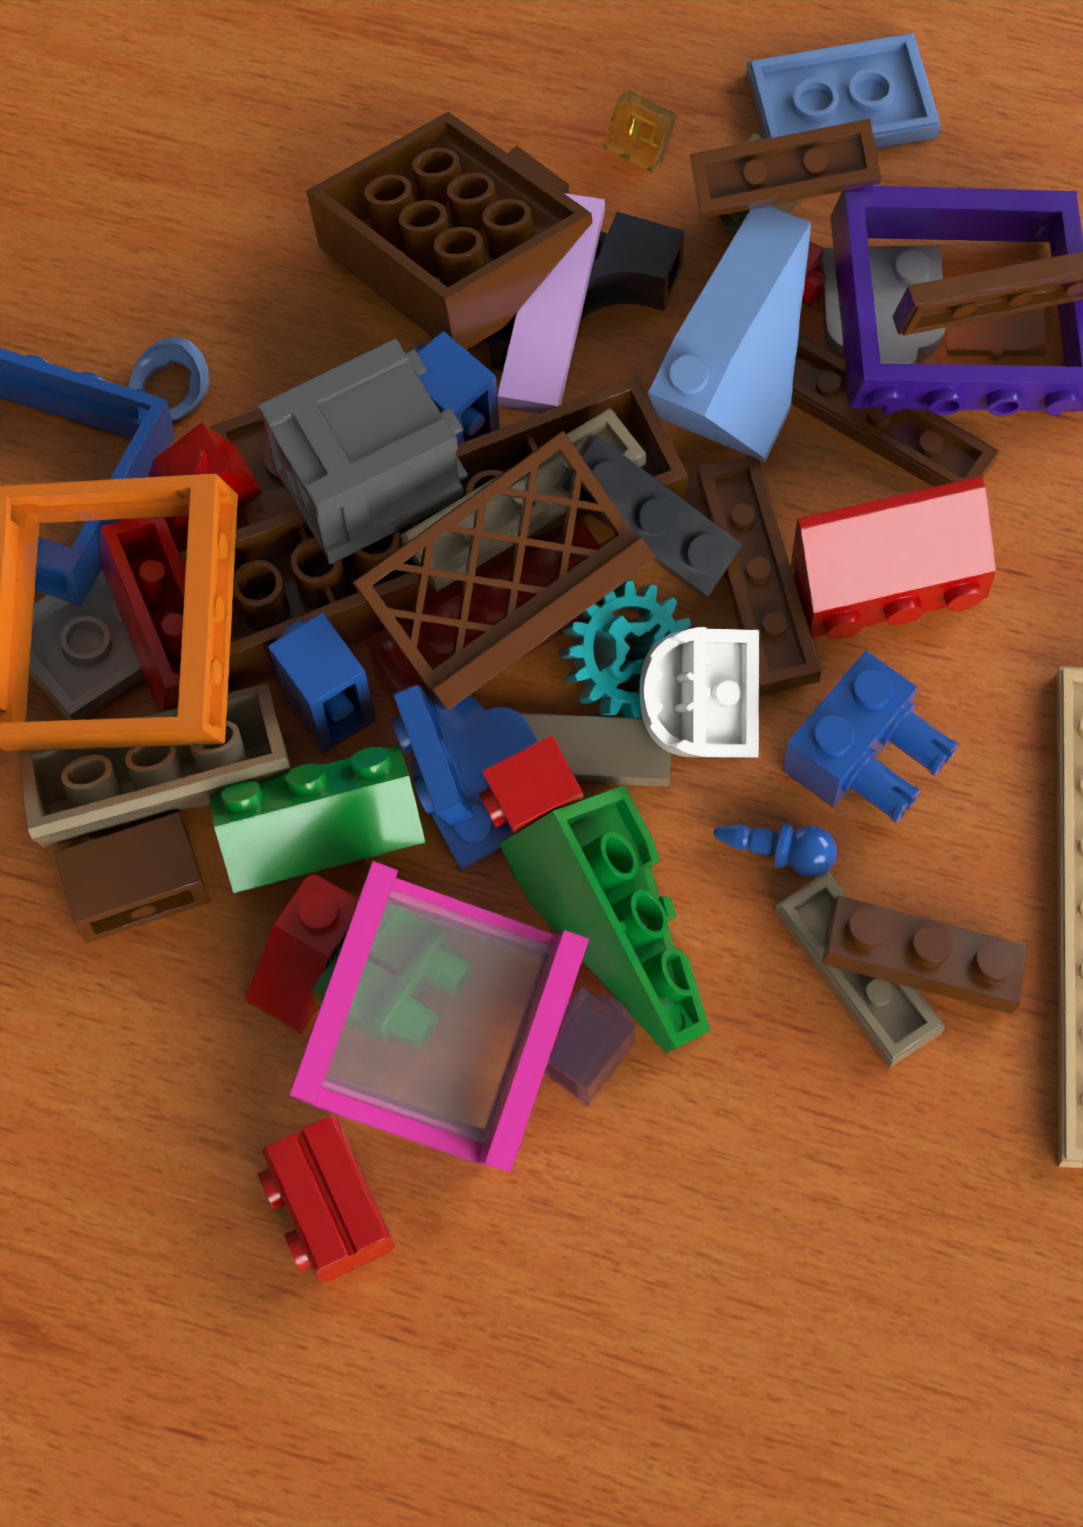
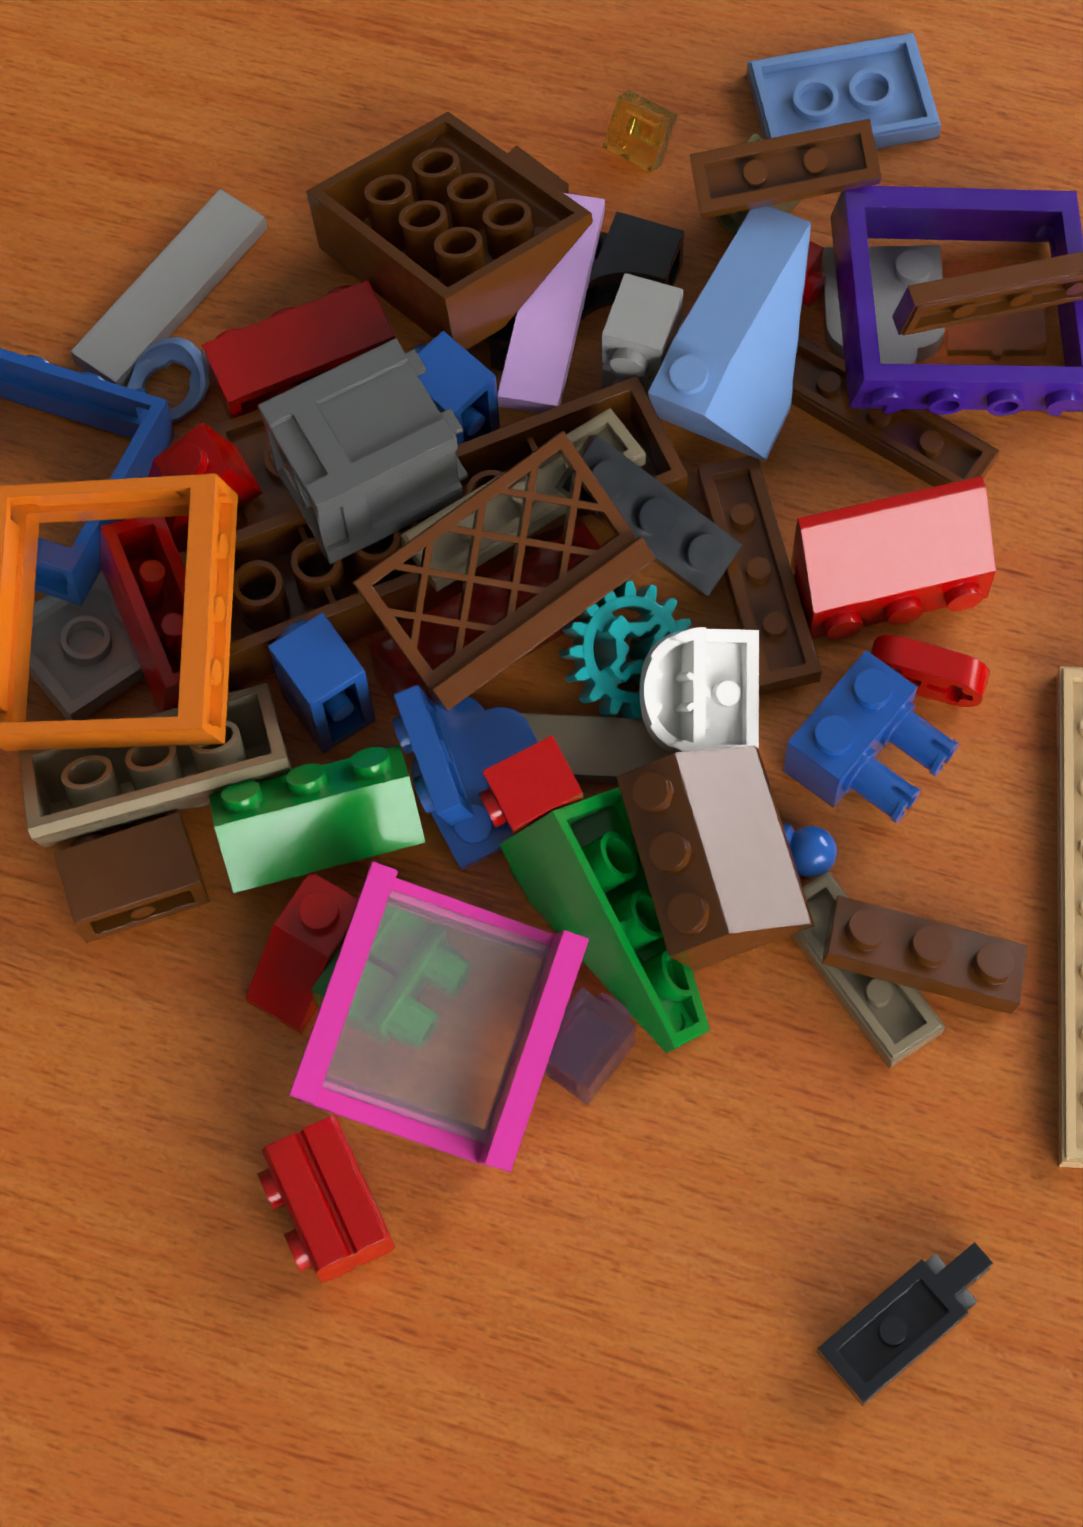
none -> light grey tile [70,189,268,387]
none -> red brick [201,279,396,419]
none -> light grey piece [602,273,683,399]
none -> slope [616,746,815,971]
none -> black hinge [816,1242,994,1406]
none -> red beam [870,635,990,707]

